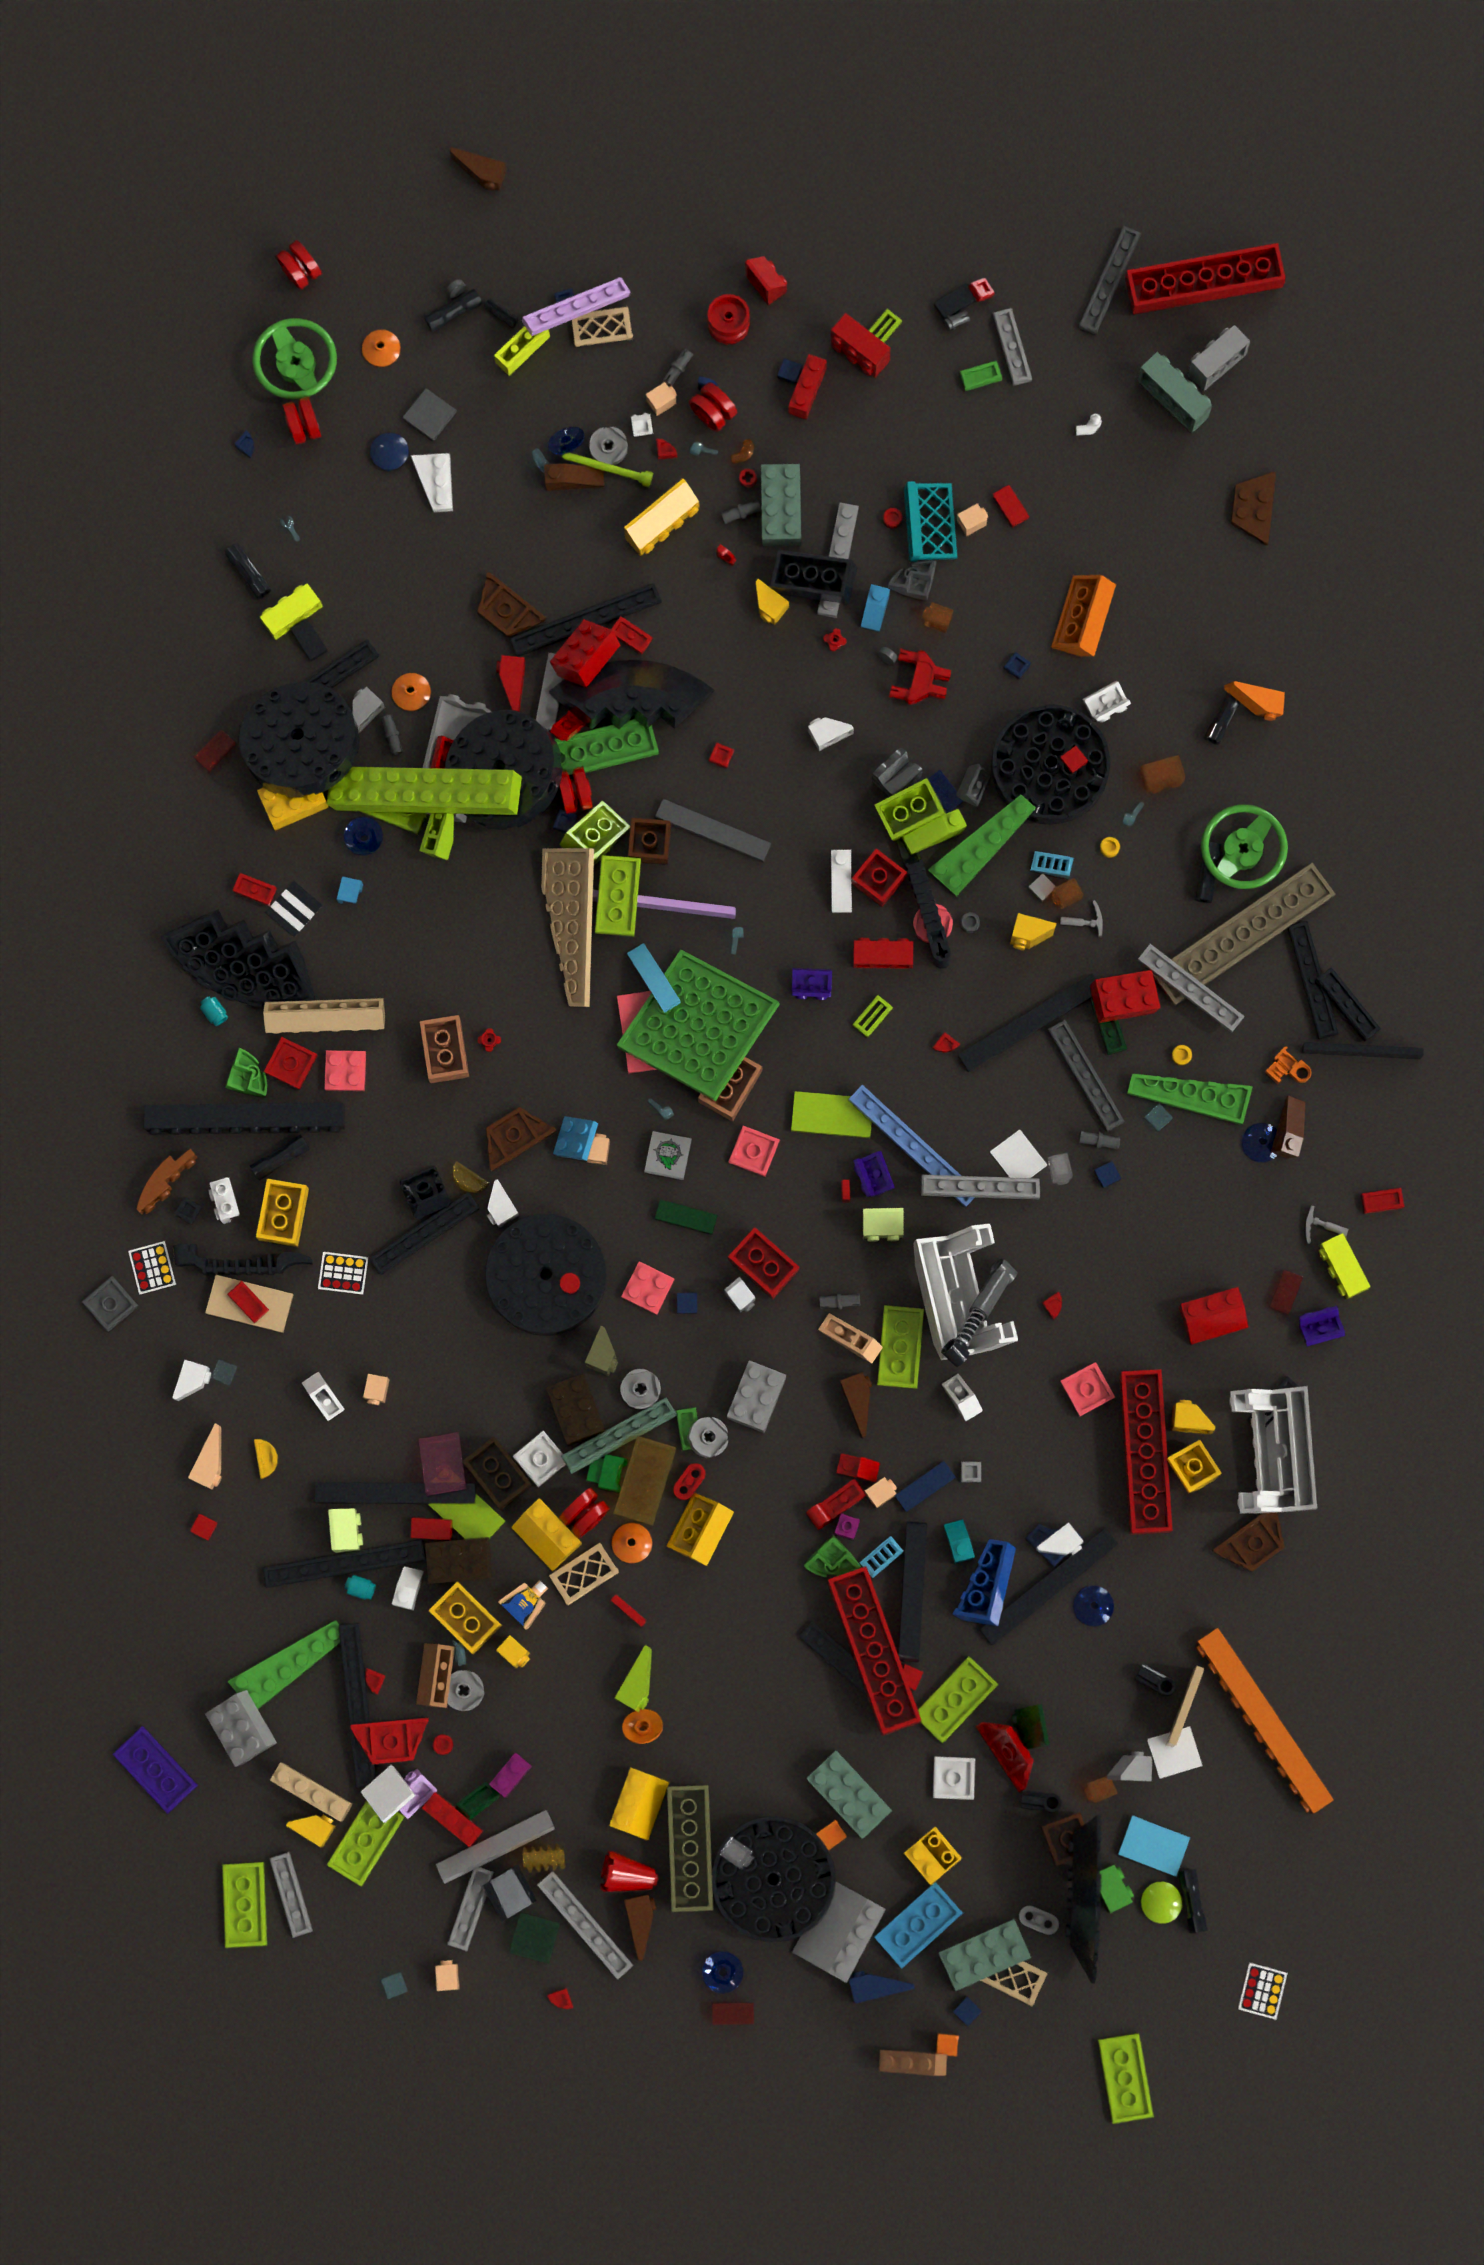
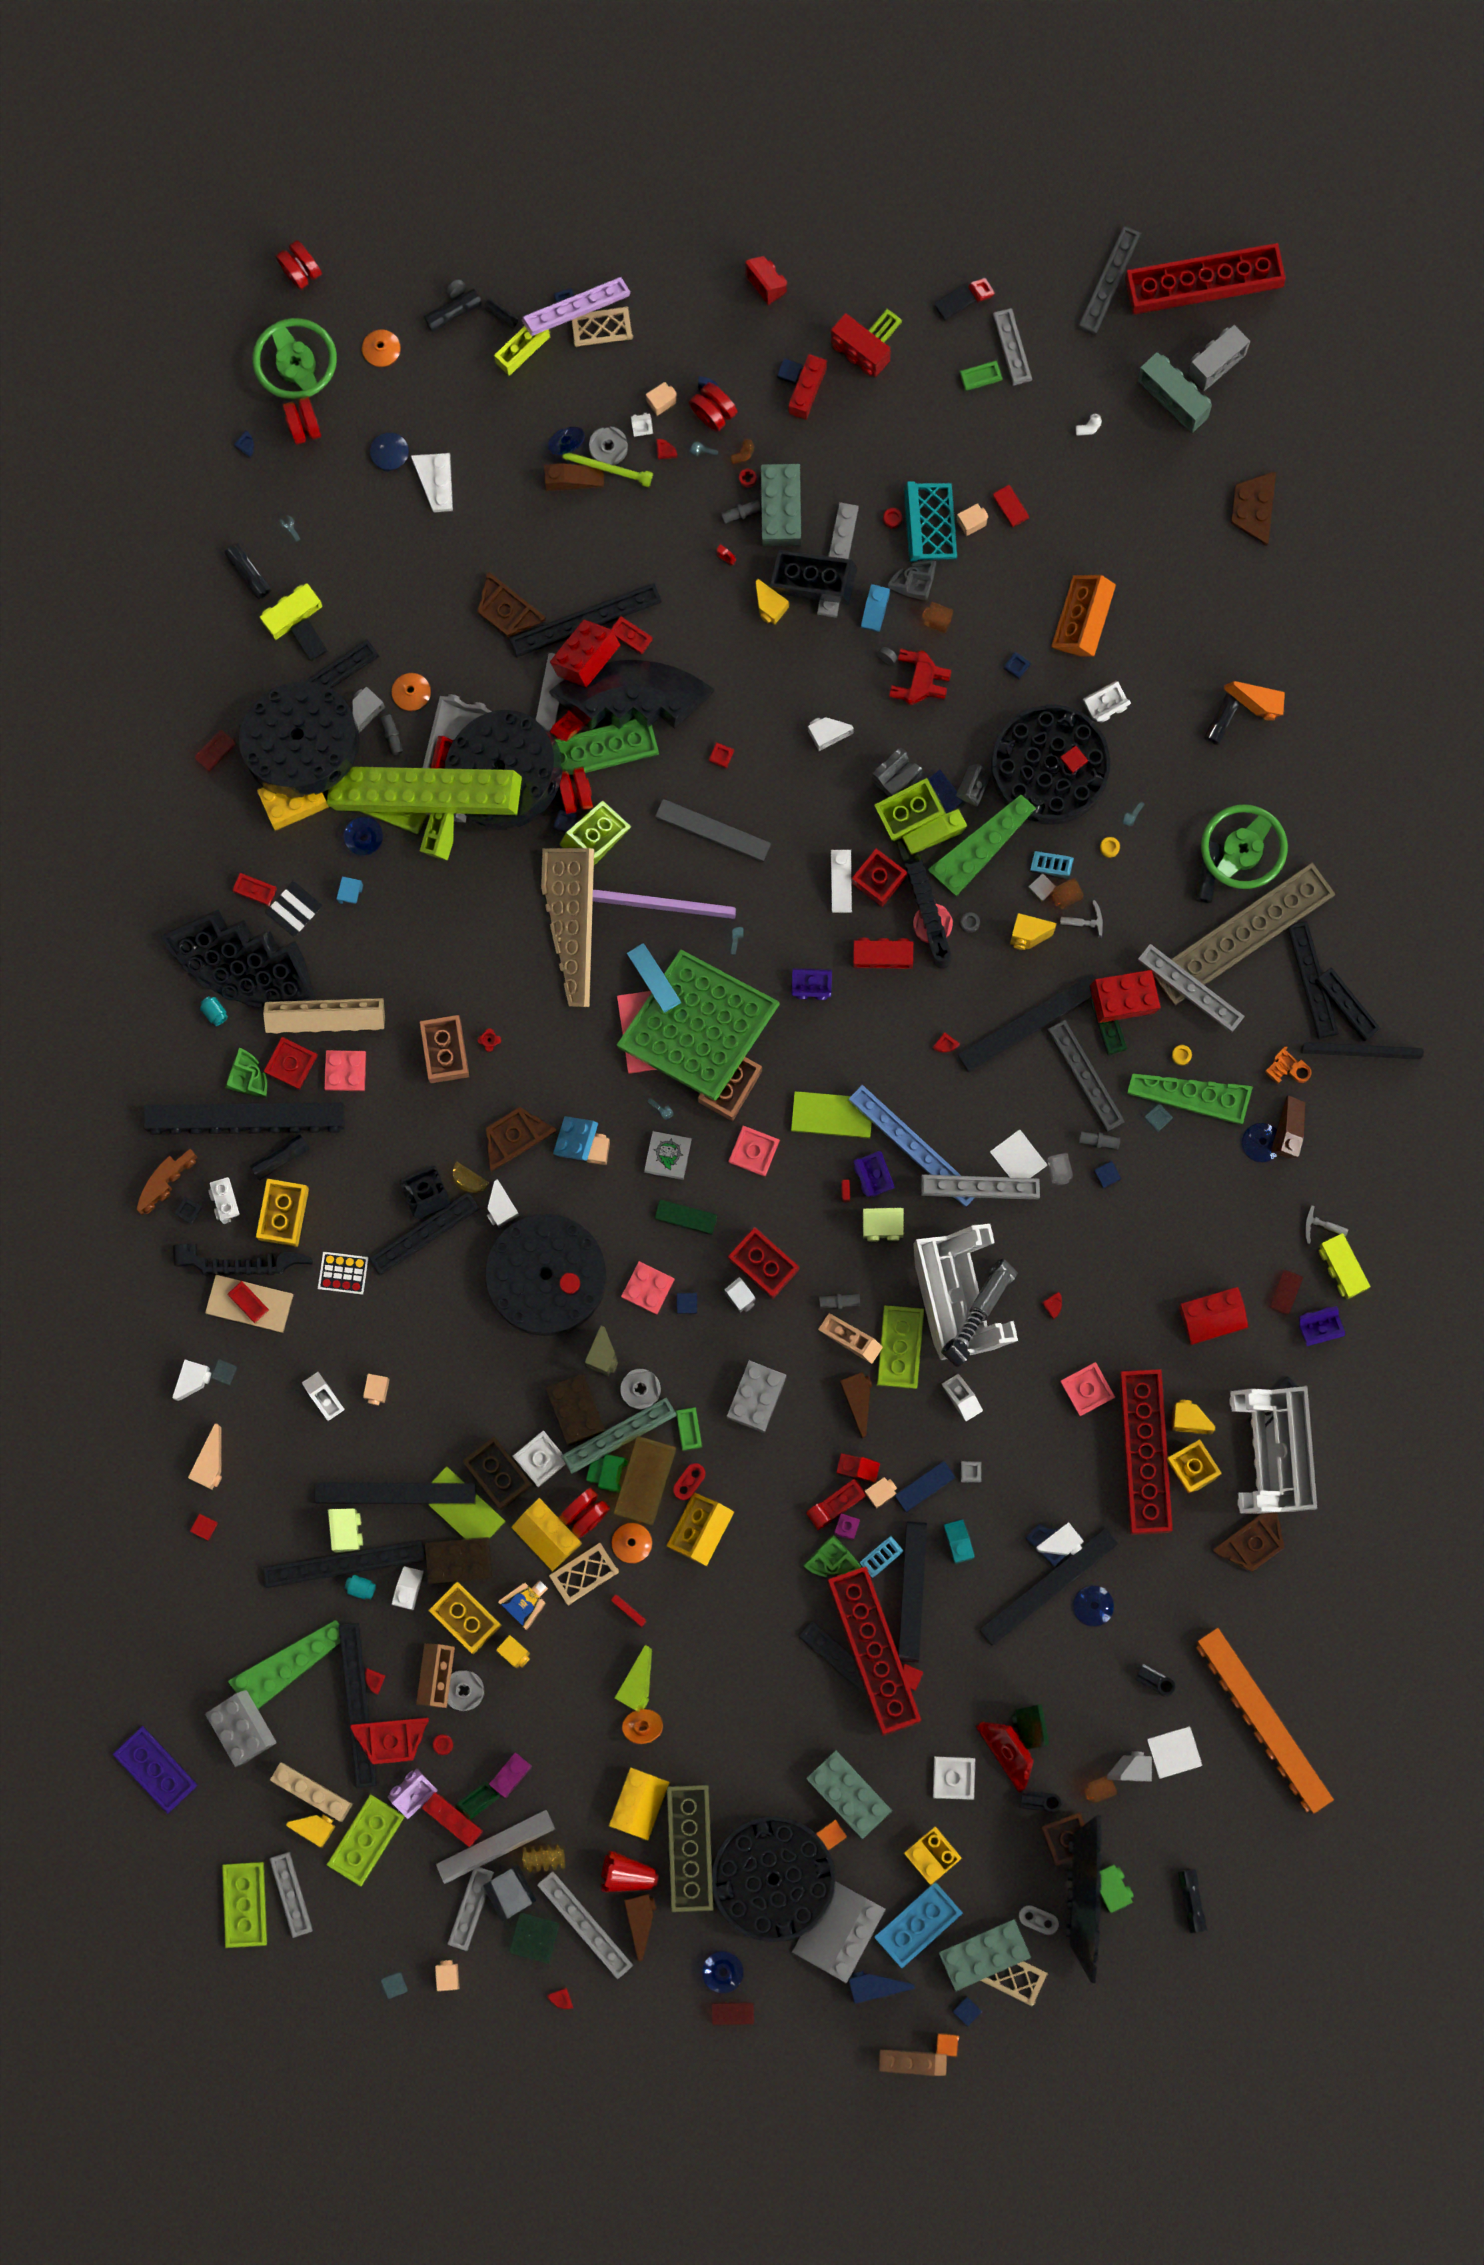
dark grey tile [82,1276,139,1332] -> none
sticker [128,1241,176,1295] -> none
yellow tile [254,1439,278,1479] -> none
white tile [361,1765,416,1823] -> none
dark grey tile [403,388,457,442] -> none
red tile [411,1517,452,1540] -> none
clear pink tile [419,1432,466,1495] -> none
reddish brown slope [449,147,506,191] -> none
clear light blue tile [453,1641,467,1666] -> none
red slope [496,655,526,712] -> none
clear light blue tile [532,448,549,473] -> none
lime tile [595,855,641,936] -> none
yellow slope [624,479,699,556] -> none
reddish brown brick [628,818,671,865] -> none
dark grey pin [662,348,693,387] -> none
light grey plate [687,1417,728,1458] -> none
red wheel [707,294,750,344] -> none
clear brick [720,1837,754,1869] -> none
red plate [824,629,847,651] -> none
lime tile [852,995,893,1038] -> none
lime tile [918,1657,998,1744] -> none
dark grey pin [944,310,970,330] -> none
blue wedge [953,1539,1016,1626] -> none
lime tile [1098,2033,1153,2124] -> none
medium azure tile [1118,1816,1190,1876] -> none
clear orange brick [1140,755,1186,793] -> none
lime dish [1141,1882,1182,1923] -> none
tan tile [1166,1666,1204,1747] -> none
sticker [1238,1963,1287,2020] -> none
red tile [1361,1188,1405,1214] -> none

